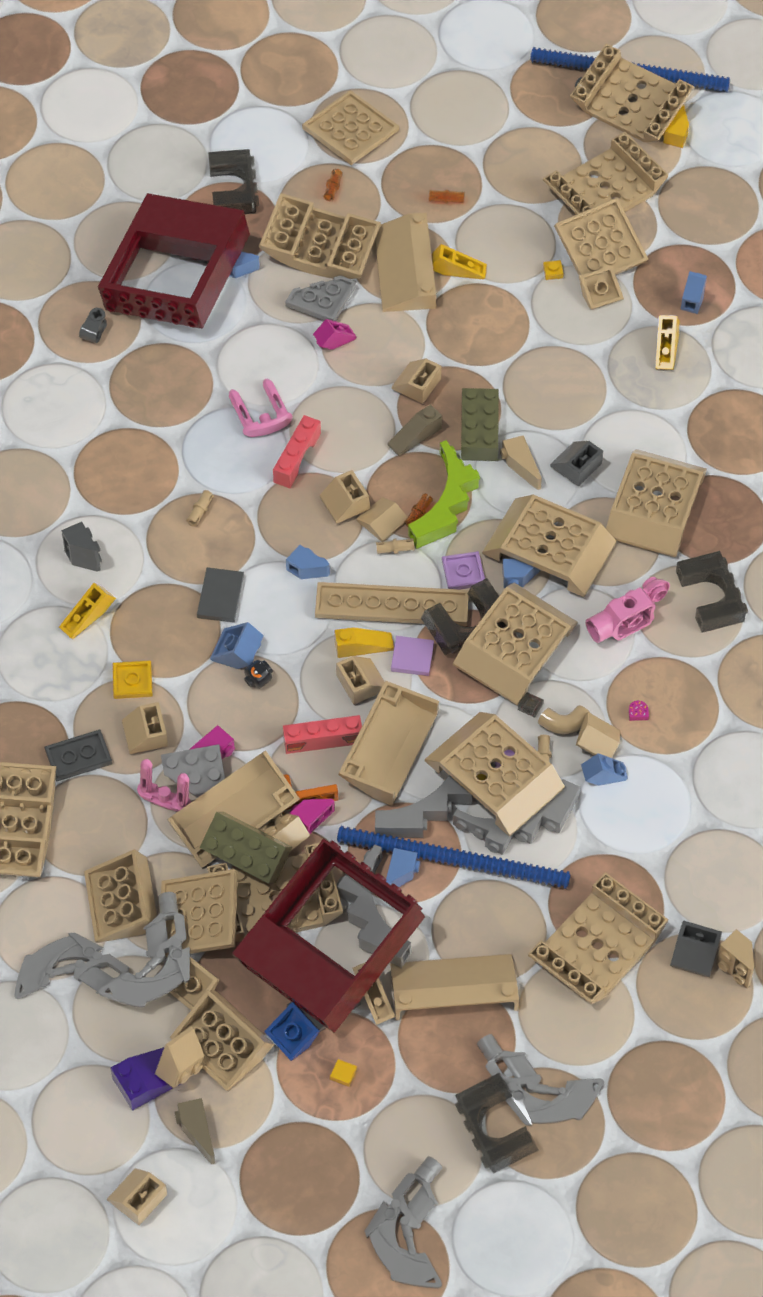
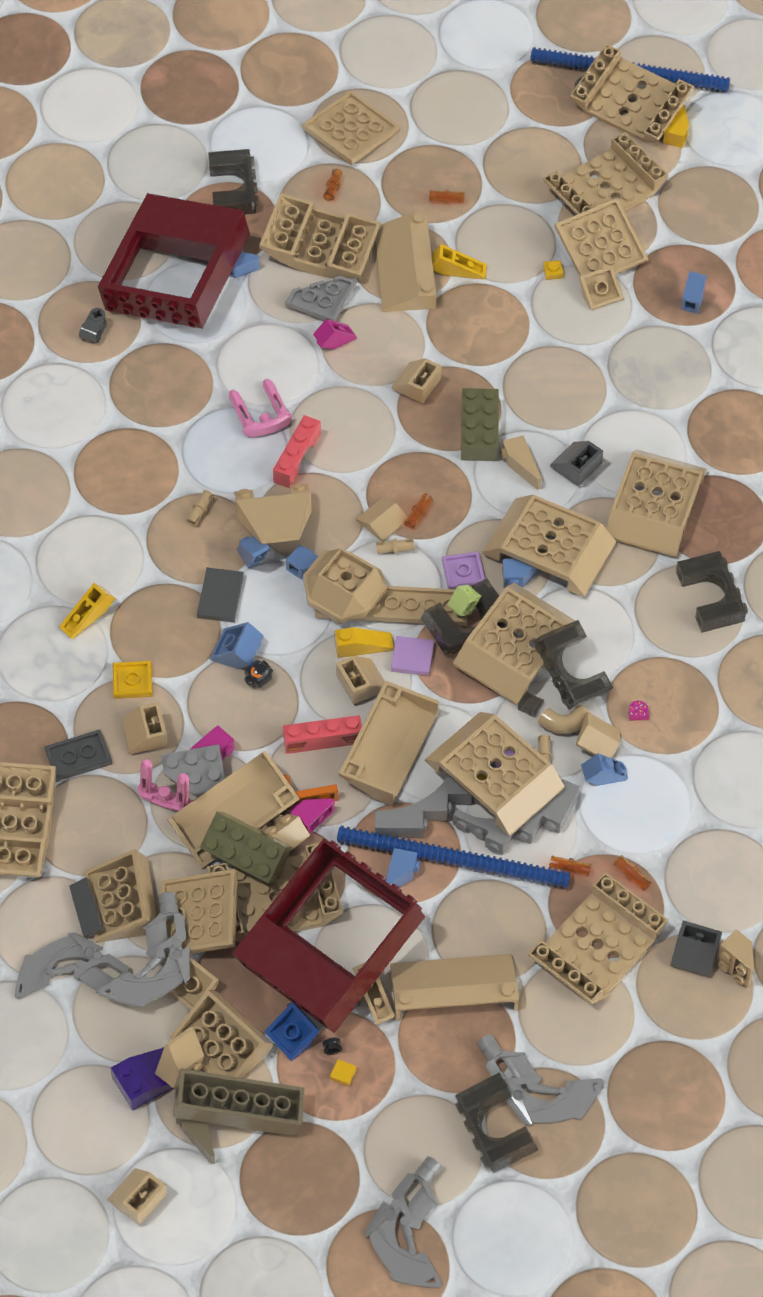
dark grey slope [61,522,102,572] -> none
tan slope [320,470,370,524] -> none
light grey arch [337,845,412,968] -> none
dark tan slope [388,404,442,457] -> none
lime arch [408,440,480,549] -> none
bright pink brick [585,577,670,643] -> none
yellow slope [655,315,680,370] -> none
none -> dark grey tile [69,877,104,939]
none -> dark tan brick [173,1069,304,1136]
none -> tan wedge [234,483,312,544]
none -> medium blue slope [236,536,270,568]
none -> tan piece [303,548,388,624]
none -> black bush [322,1038,342,1055]
none -> yellowish green brick [447,585,481,616]
none -> clear smoke arch [534,620,613,710]
none -> clear orange pin [549,855,591,876]
none -> clear orange pin [614,855,652,891]

